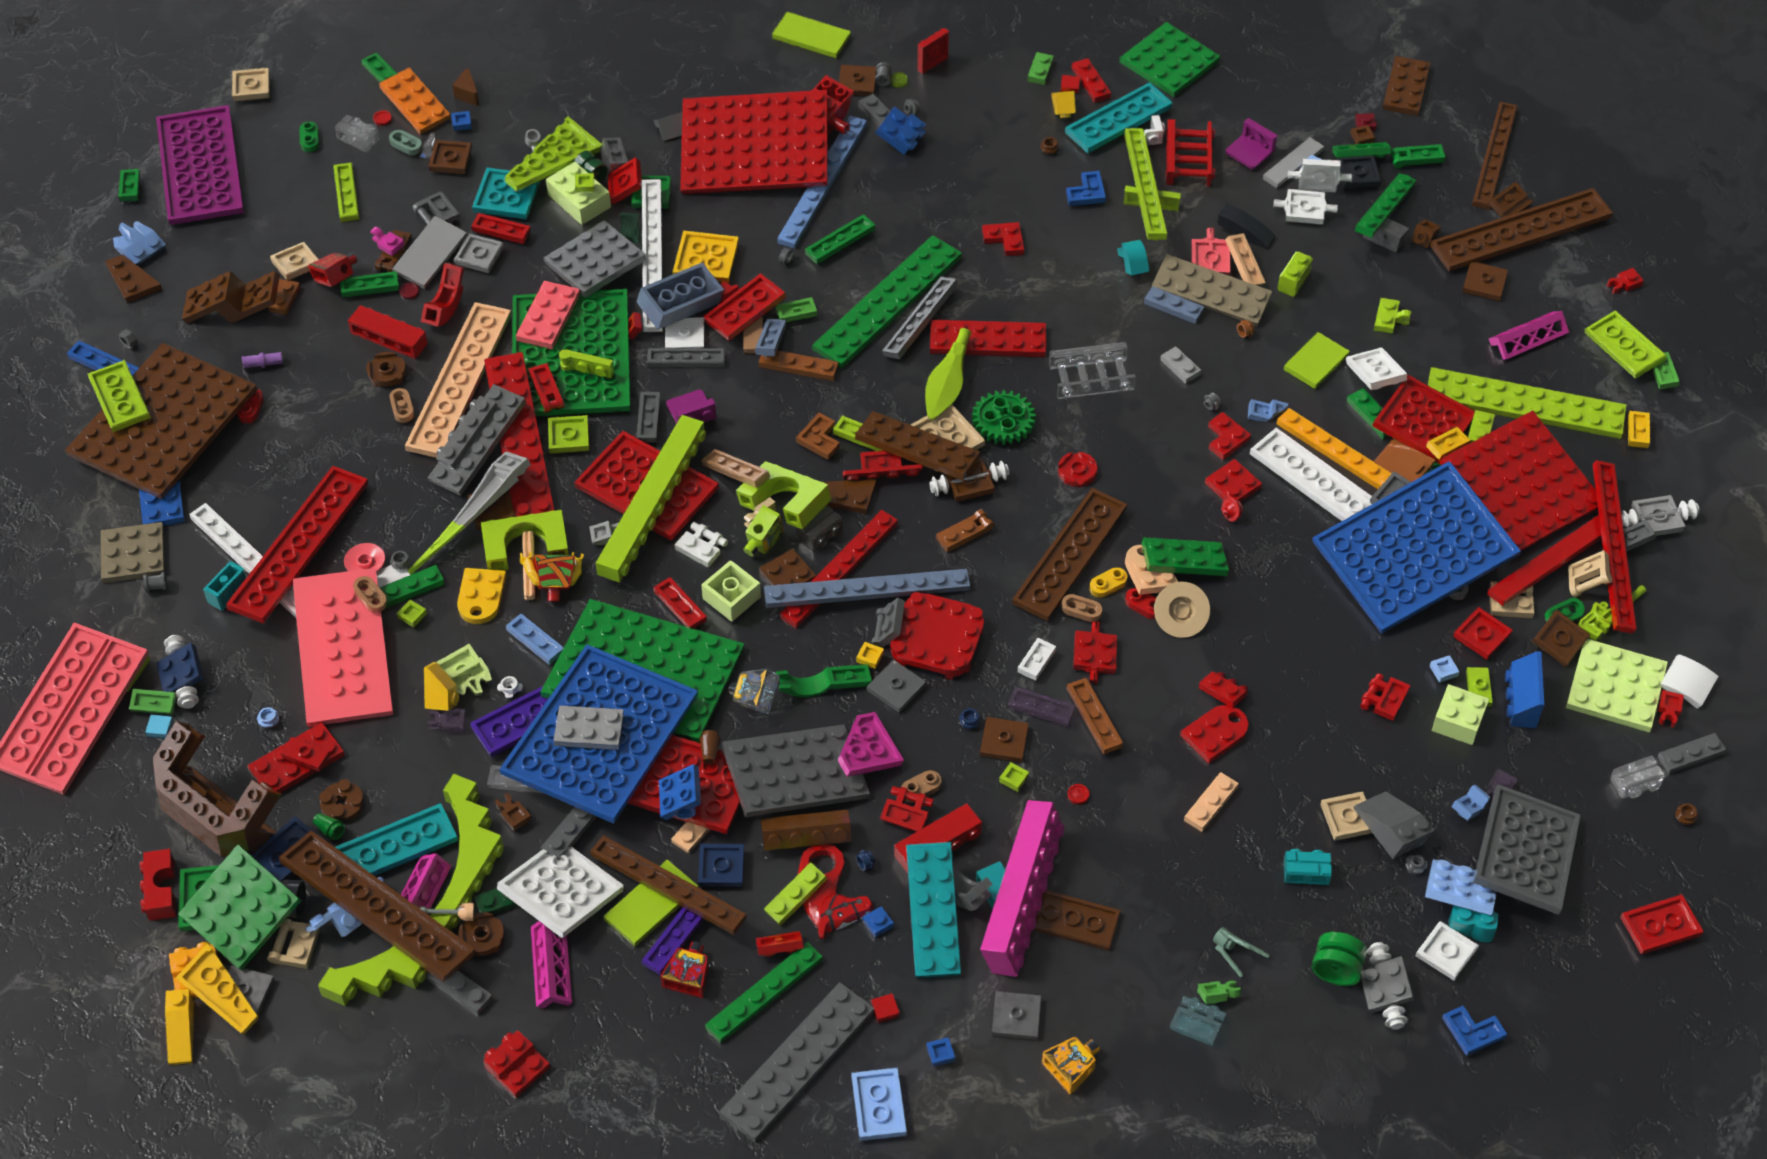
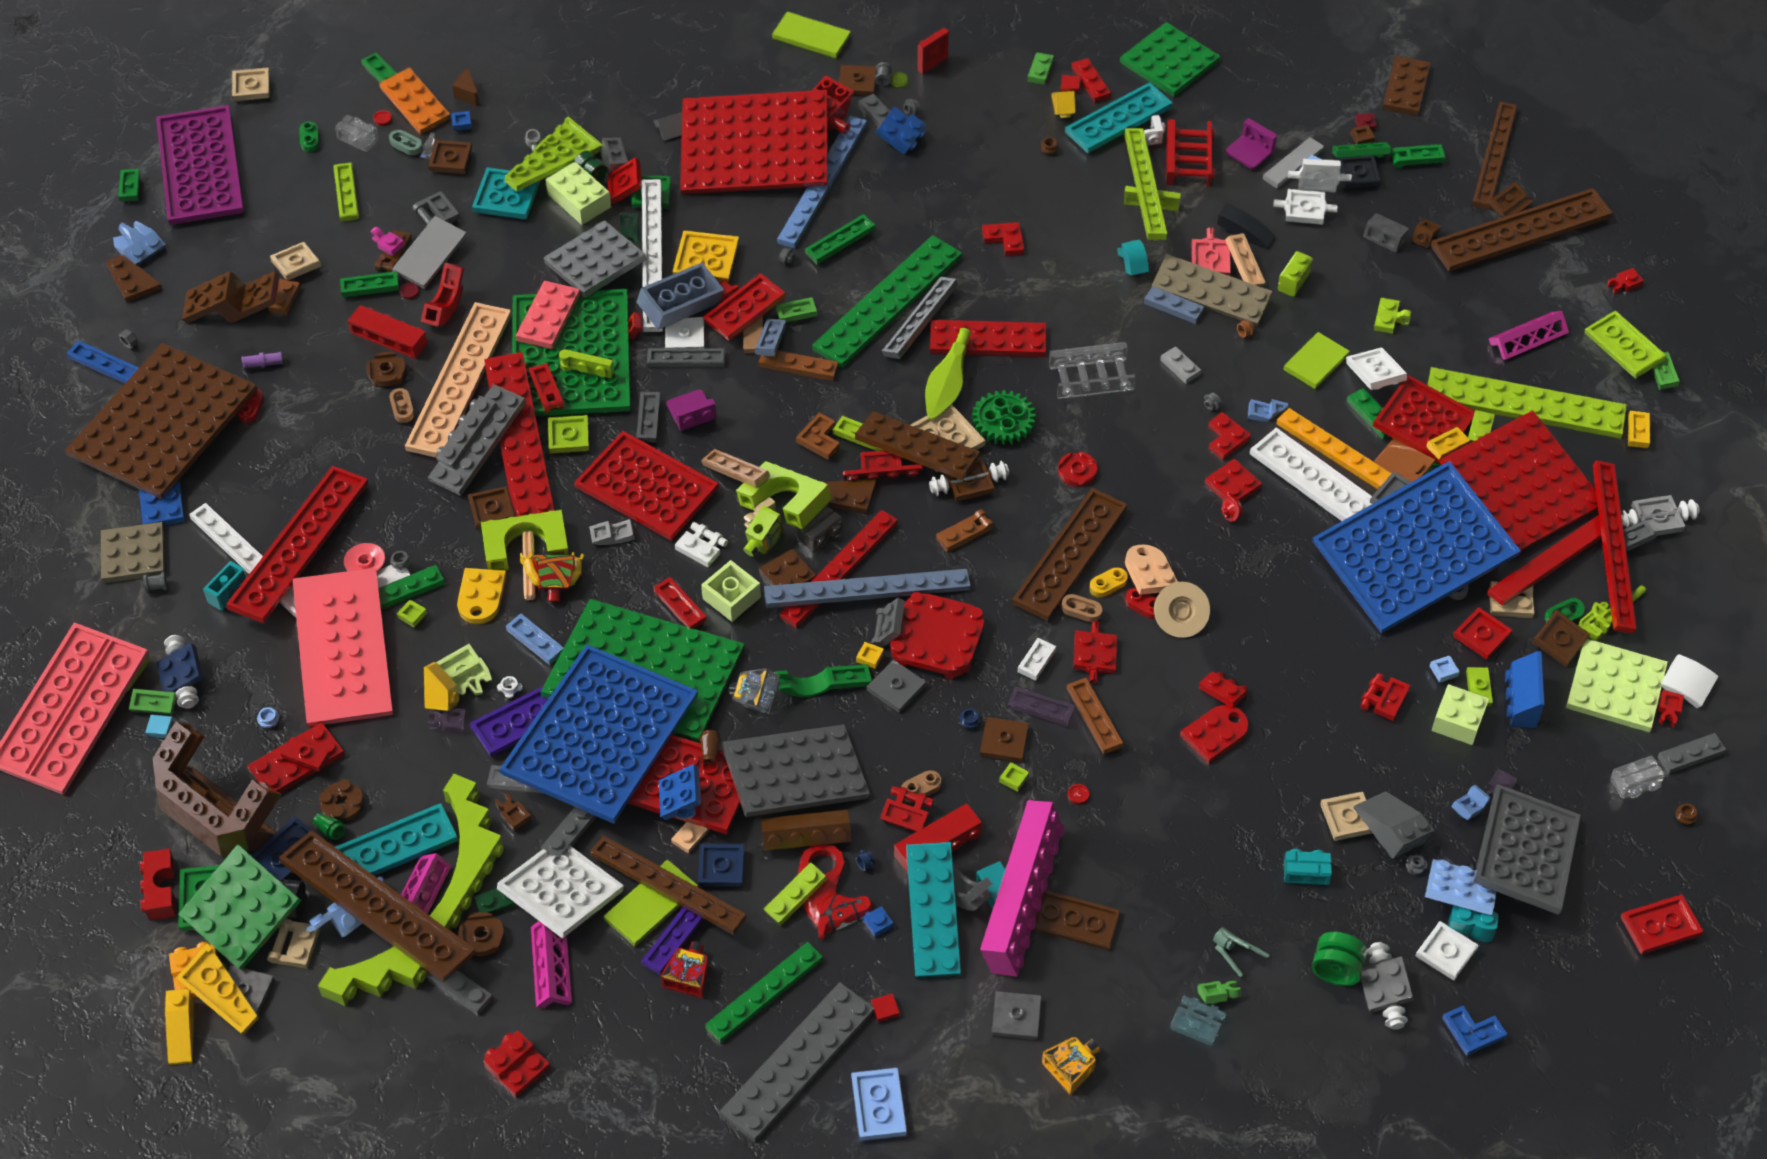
lime tile [87,360,151,432] -> none
red torso [308,253,357,287] -> none
medium nougat plate [353,576,387,612] -> none
light grey plate [408,452,531,575] -> none
hinge [420,903,473,921] -> none
light grey plate [454,234,504,273] -> none
red plate [471,213,531,244] -> none
light grey plate [554,706,624,750] -> none
lime plate [575,173,594,193] -> none
lime brick [596,415,706,583] -> none
red plate [756,931,803,956] -> none
dark pink plate [838,712,904,777] -> none
blue plate [926,1037,955,1067] -> none
blue plate [1066,171,1106,206] -> none
green plate [1141,537,1229,576] -> none
light nougat plate [1184,772,1239,832] -> none
green plate [1355,173,1416,238] -> none
reddish brown plate [1462,261,1508,301] -> none
tan plate [1568,550,1612,598] -> none

